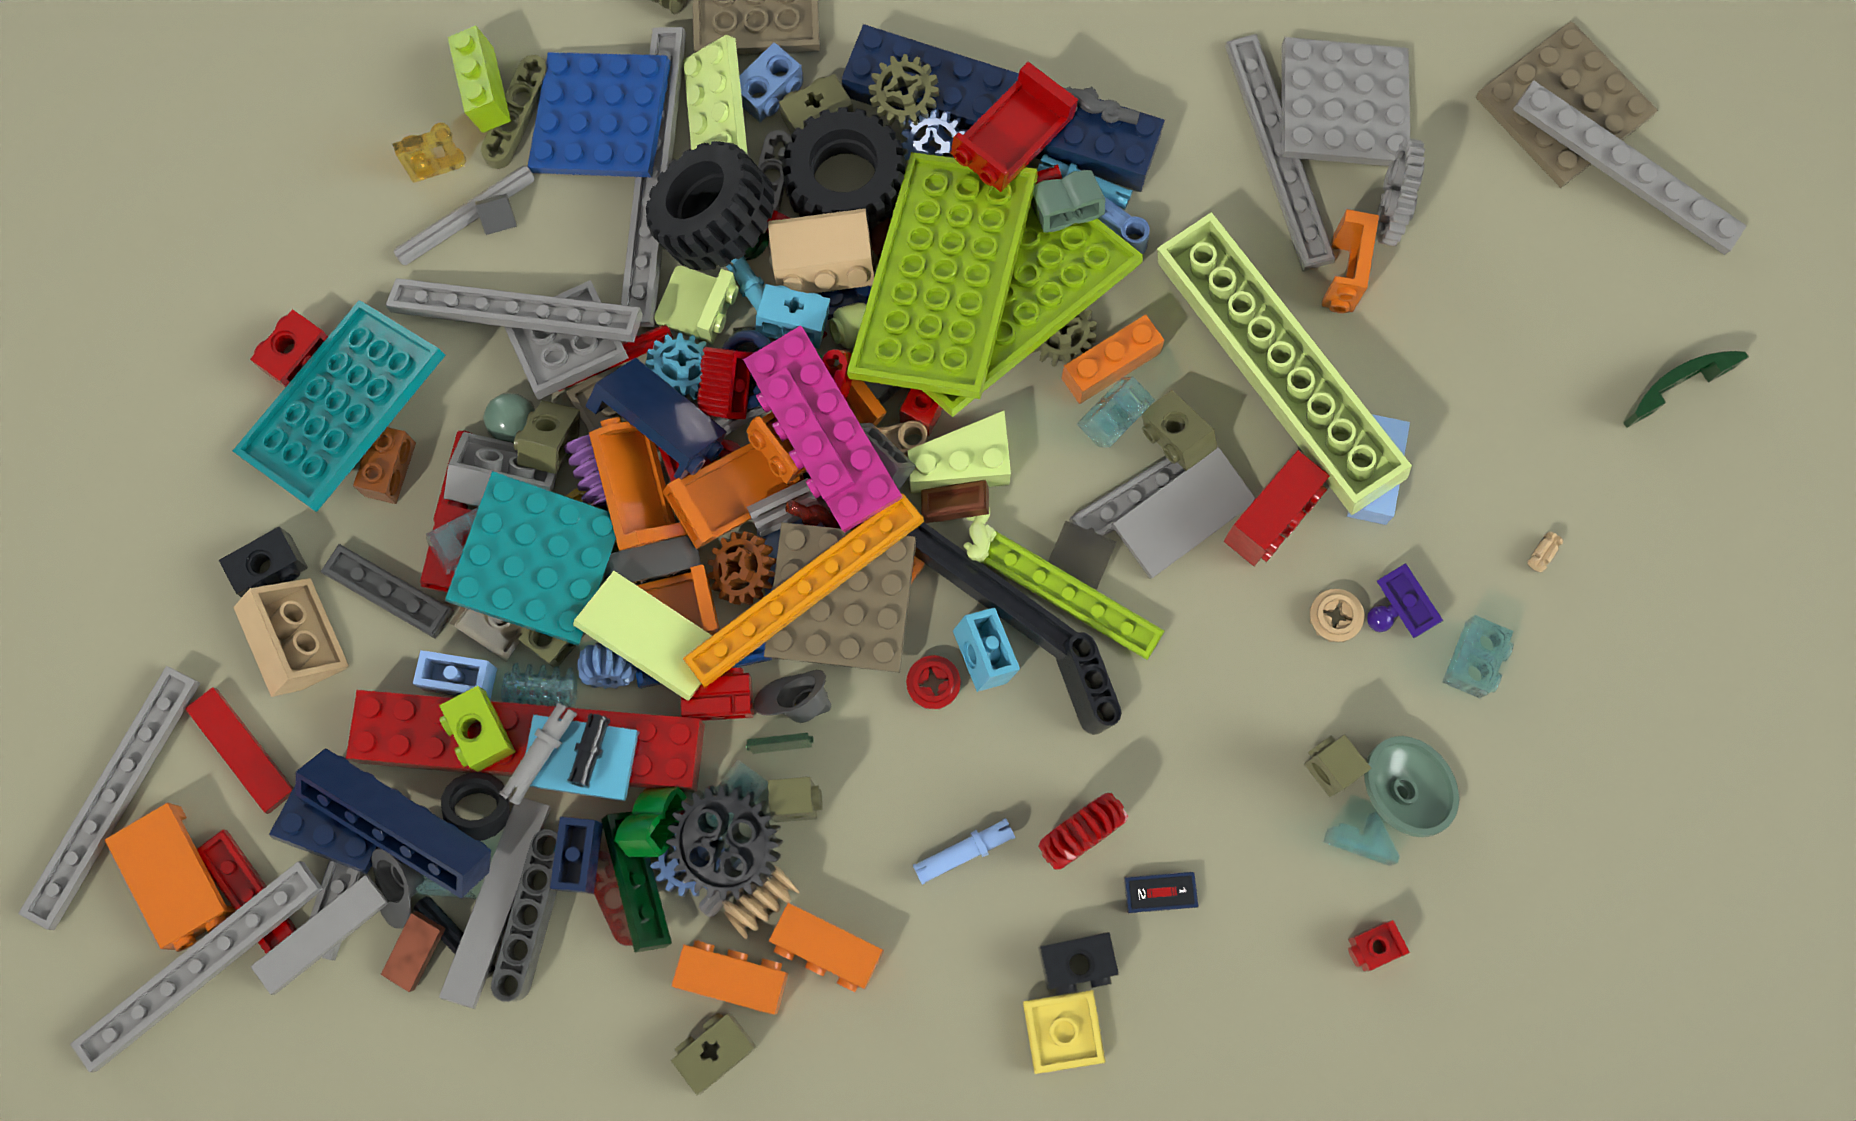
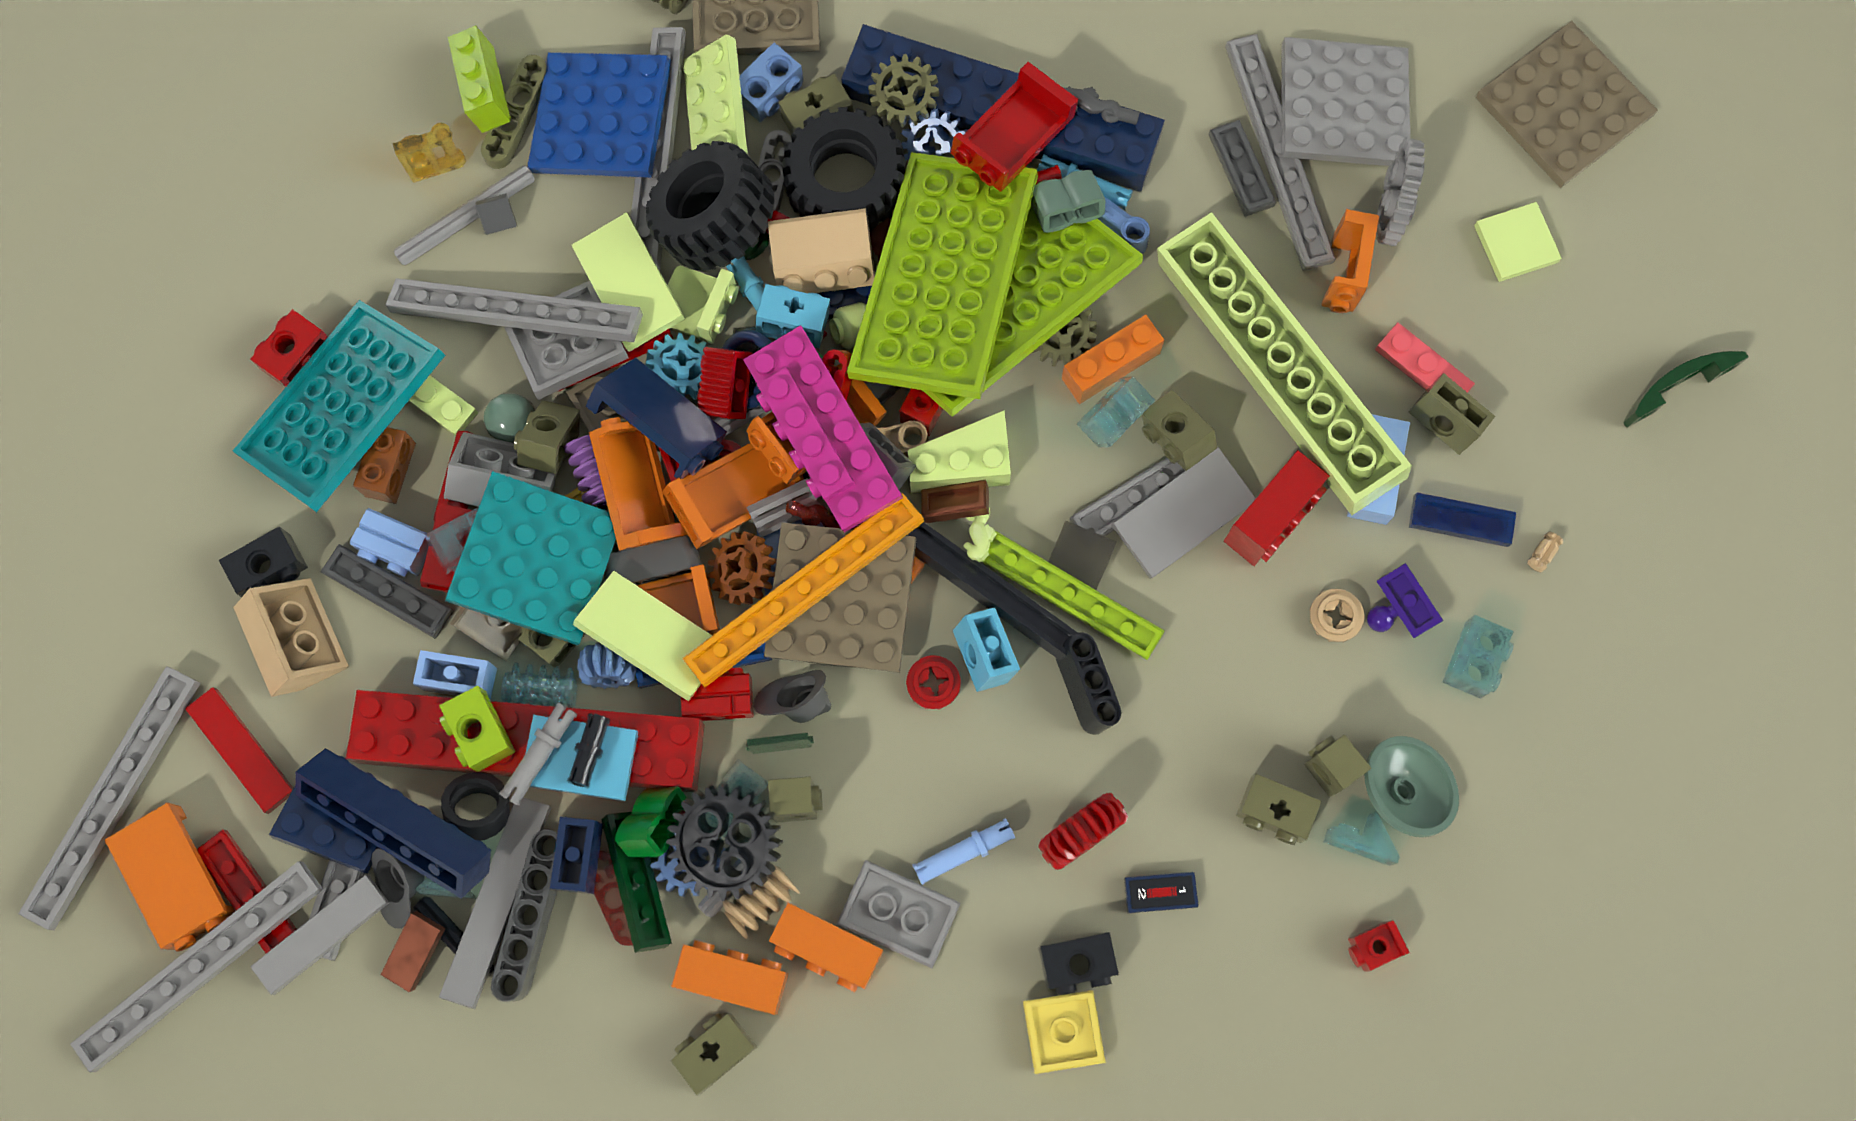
light grey plate [1512,80,1746,255] -> none
none -> light blue brick [350,508,431,577]
none -> yellowish green plate [408,375,478,436]
none -> yellowish green tile [572,212,685,352]
none -> light grey tile [836,860,961,968]
none -> dark grey tile [1209,120,1276,217]
none -> olive brick [1236,774,1322,845]
none -> coral plate [1375,323,1475,393]
none -> olive brick [1409,373,1495,455]
none -> clear blue plate [1409,493,1516,547]
none -> yellowish green tile [1474,202,1562,282]

